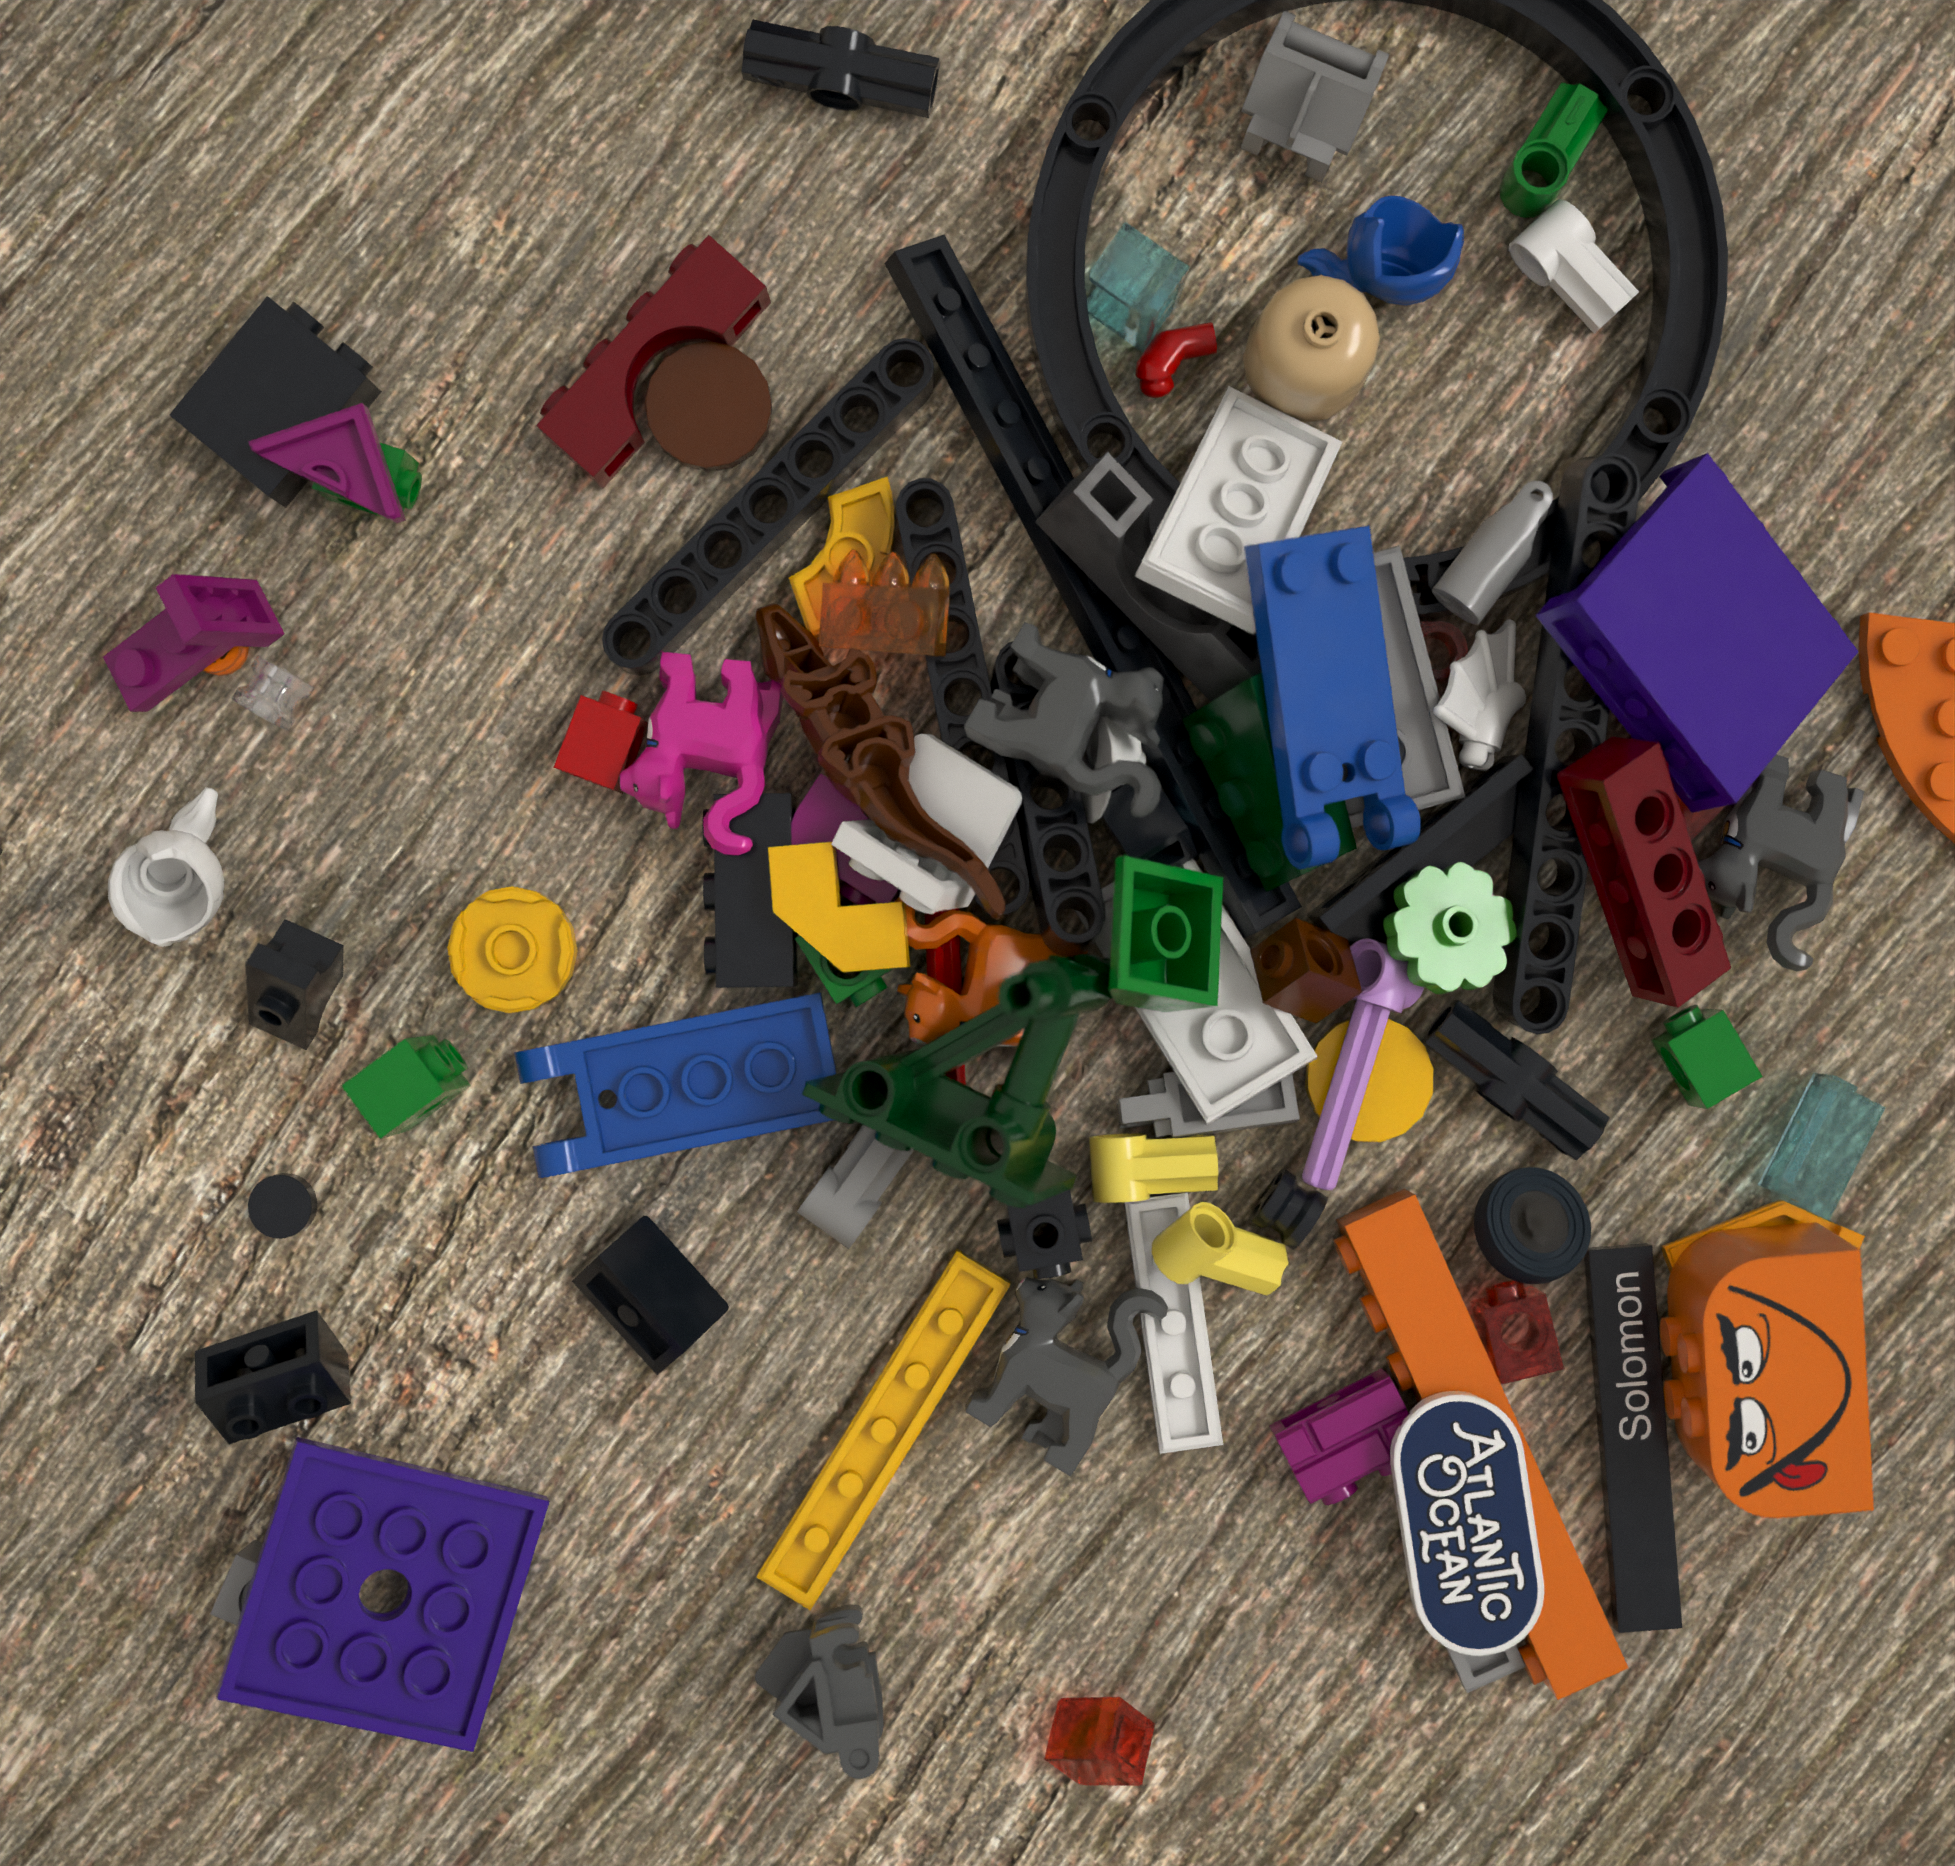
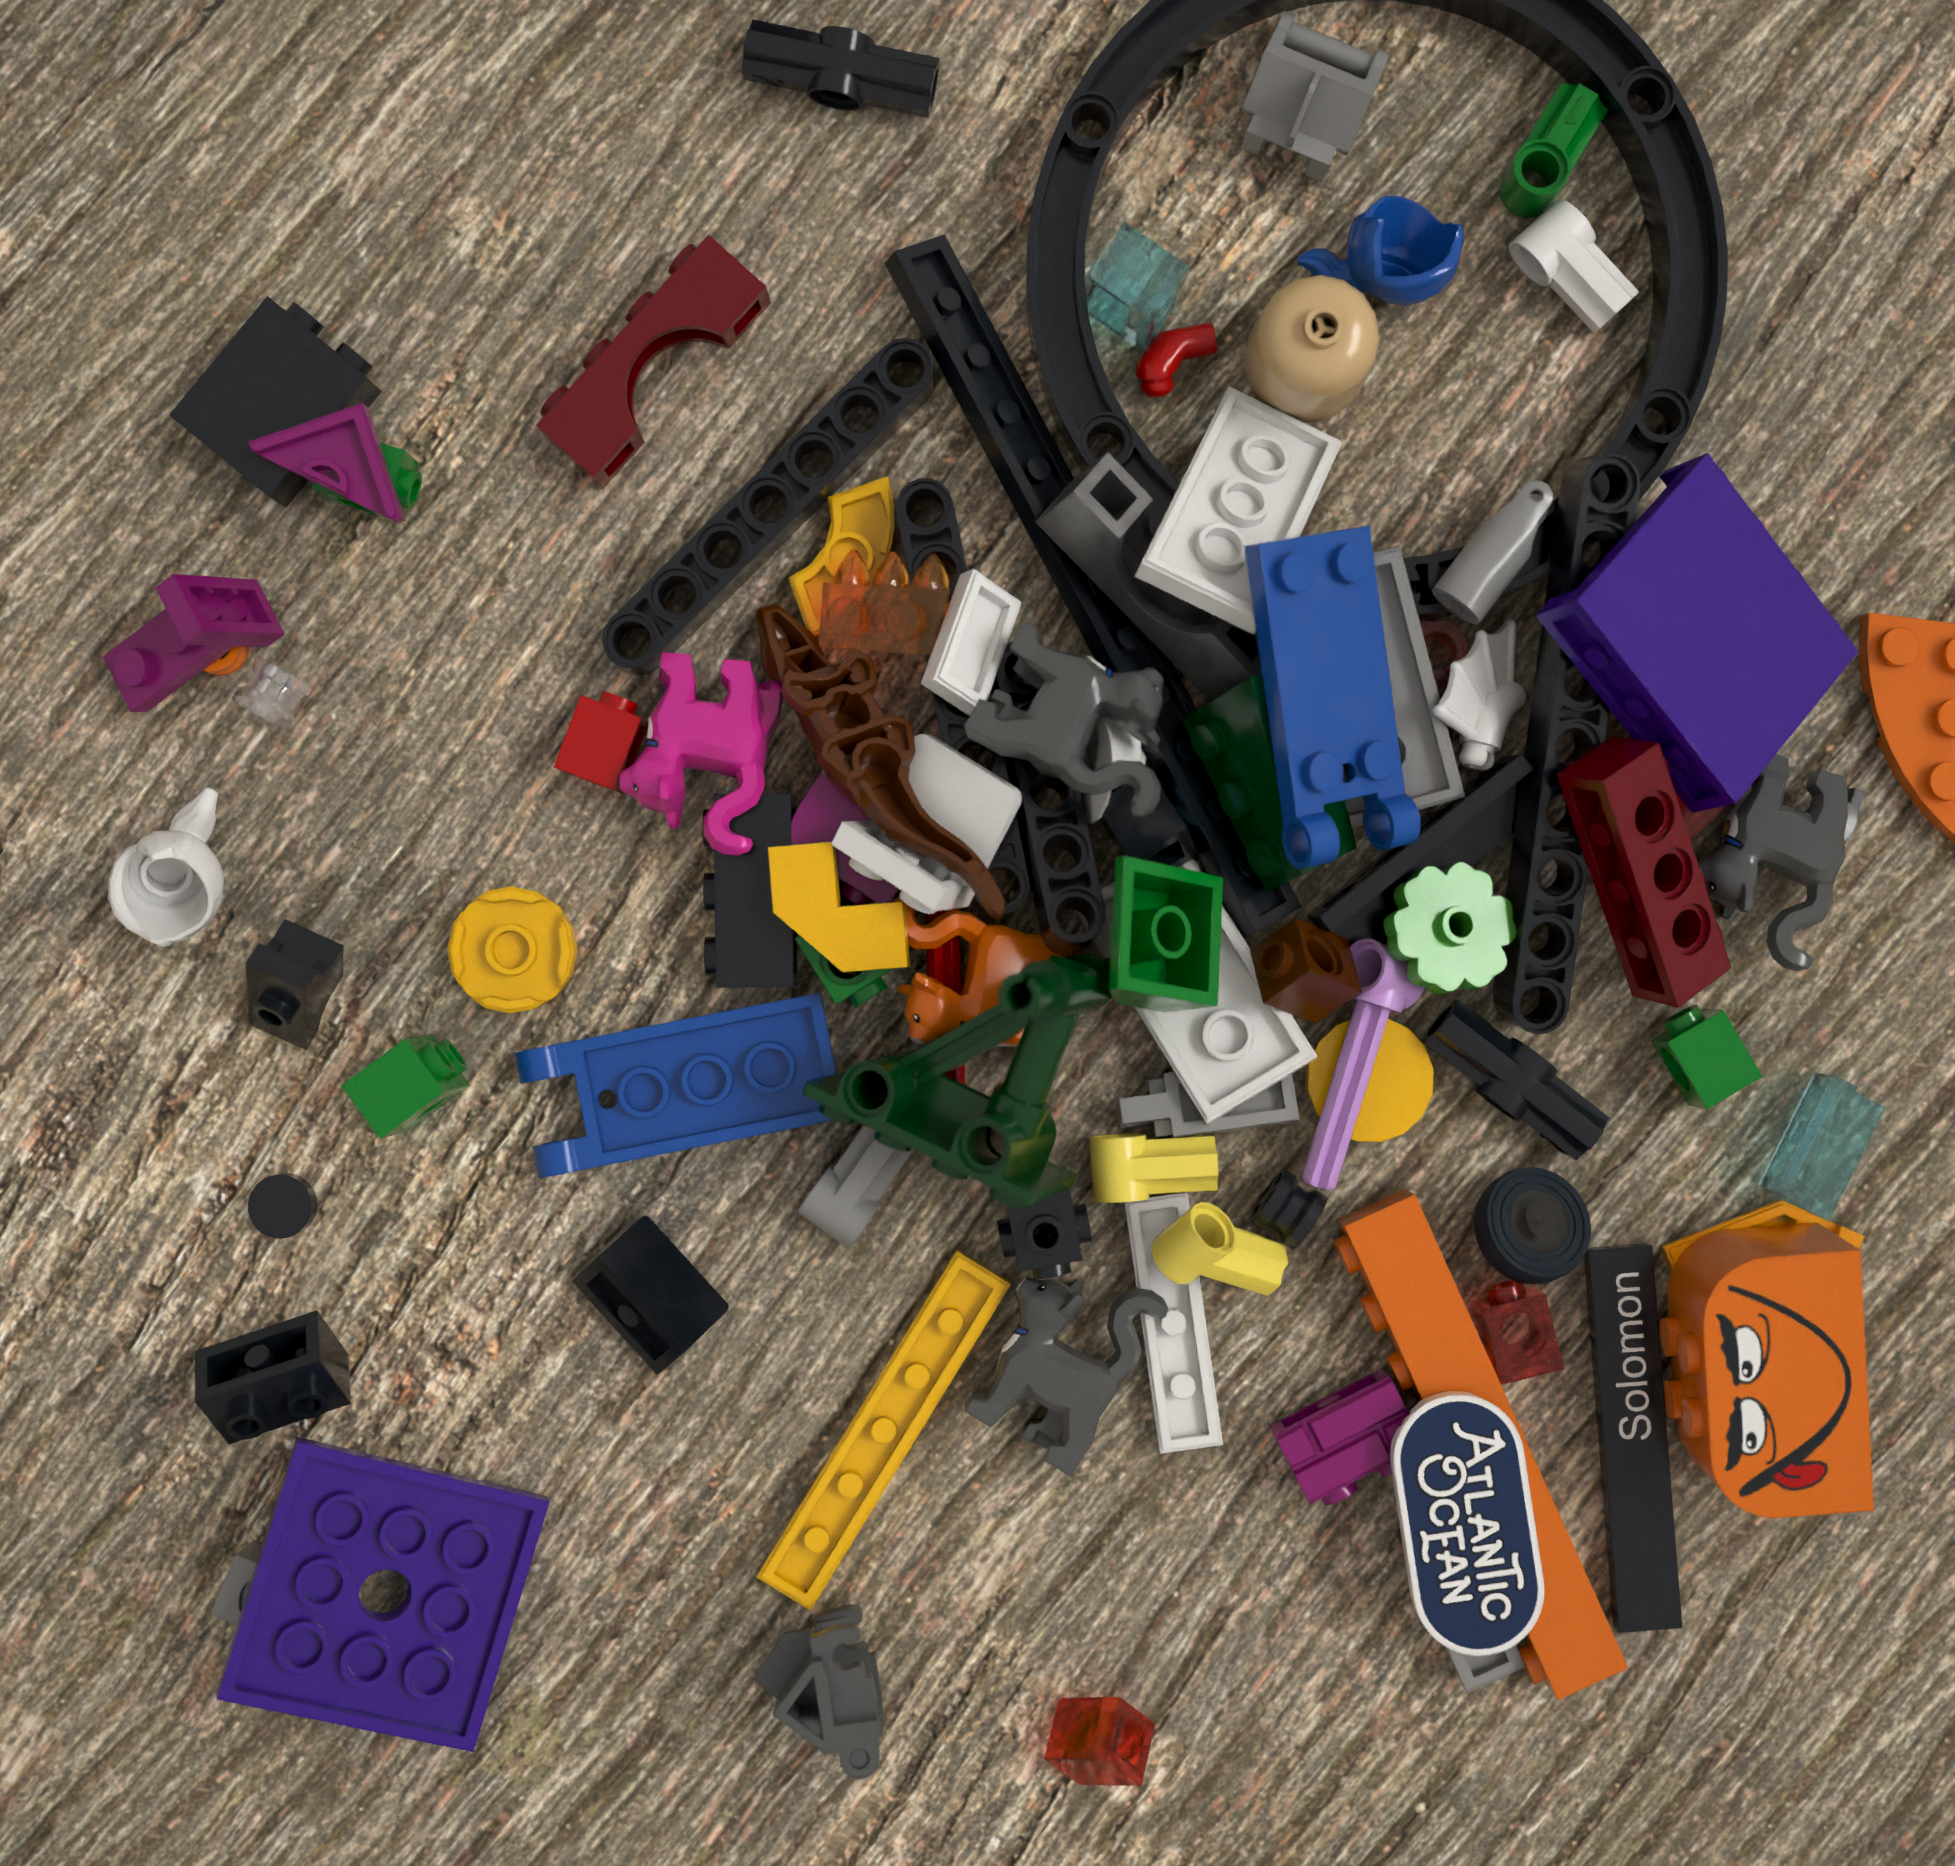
reddish brown tile [645,341,773,470] -> none
none -> white tile [921,569,1022,716]

